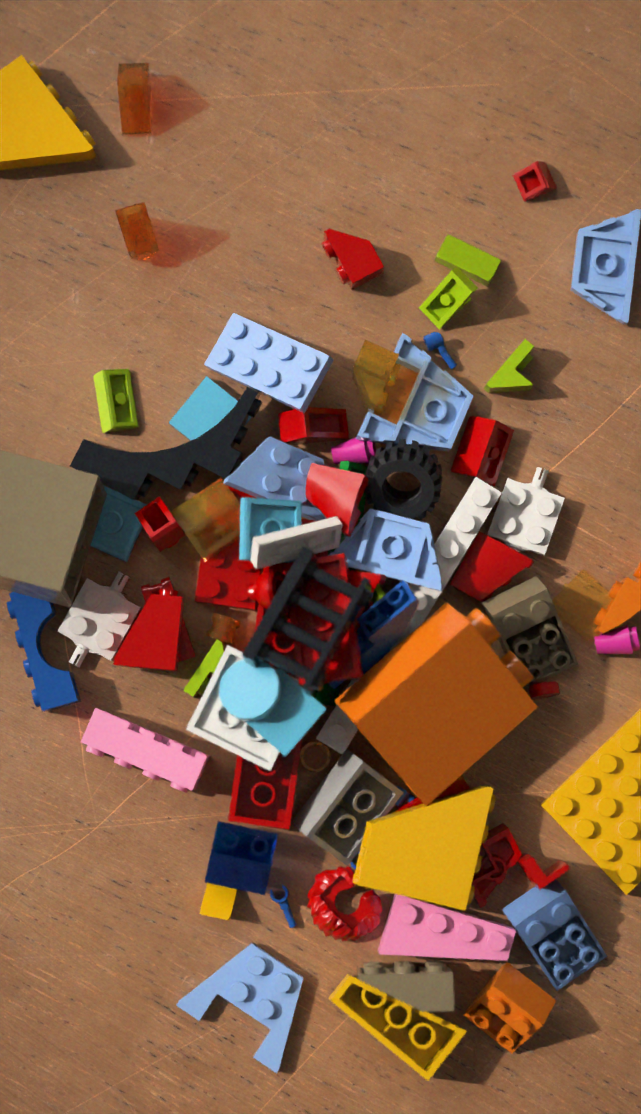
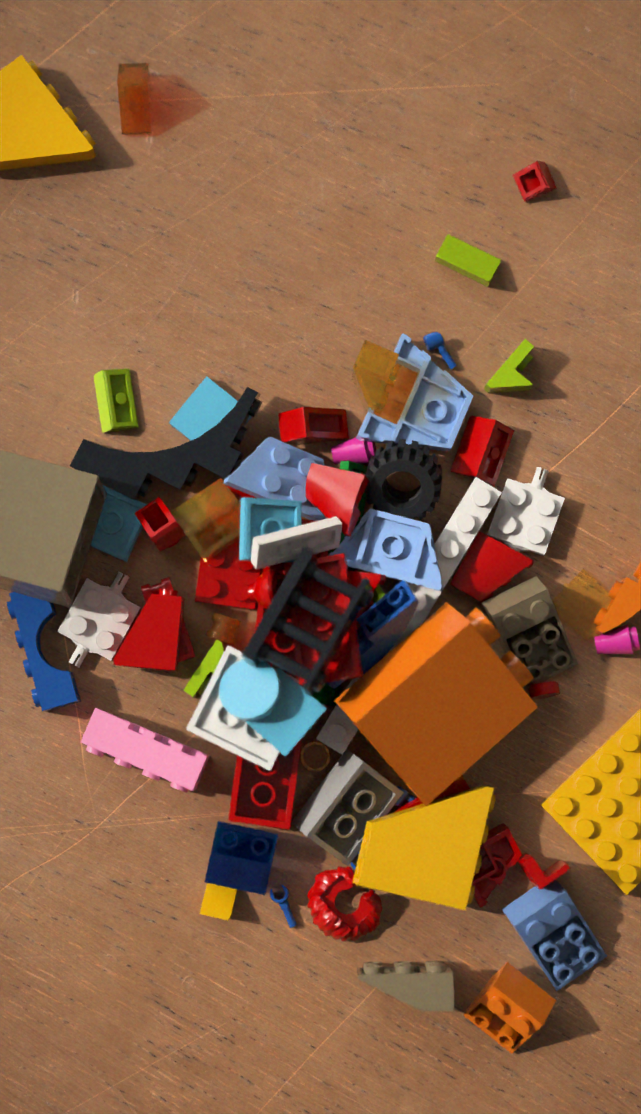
clear orange slope [115,202,159,260] -> none
light blue wing [176,943,303,1073] -> none
light blue plate [204,313,334,413] -> none
red slope [321,229,384,290] -> none
yellow wedge [328,974,467,1081] -> none
bright pink wedge [378,894,516,961] -> none
lime slope [419,266,478,329] -> none
light blue wing [570,209,641,325] -> none

